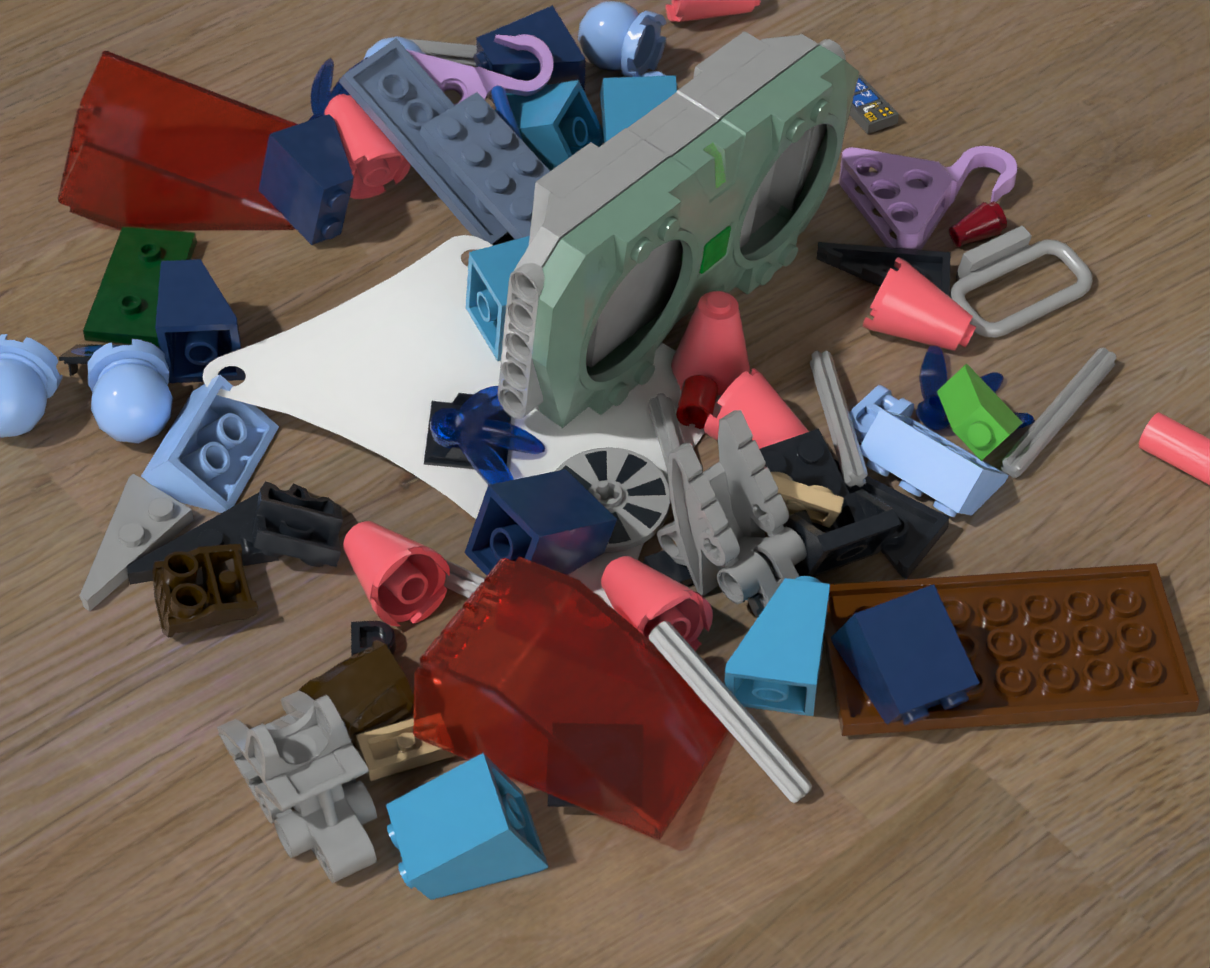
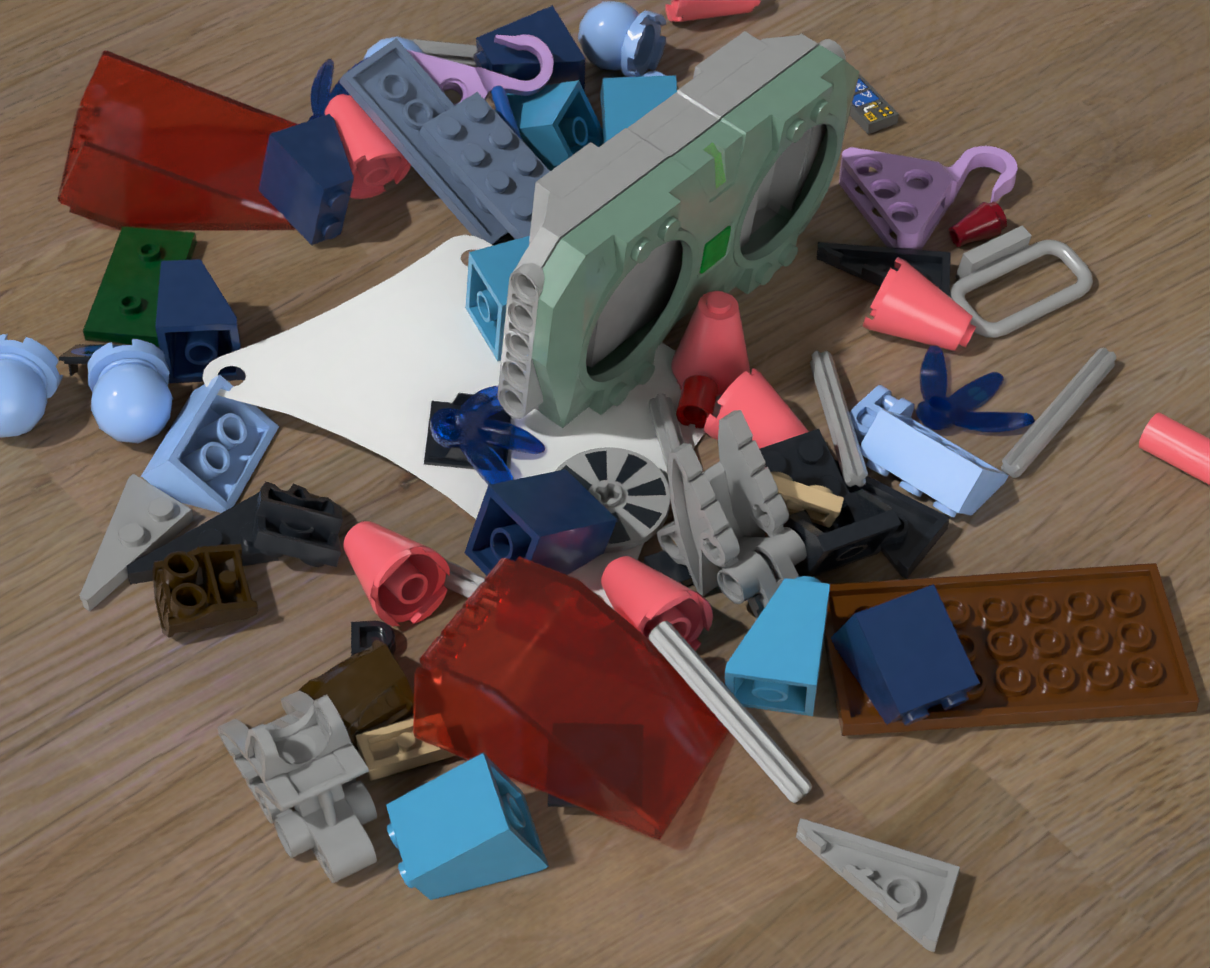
bright green slope [937,364,1023,461] -> none
none -> light grey wing [796,818,960,952]

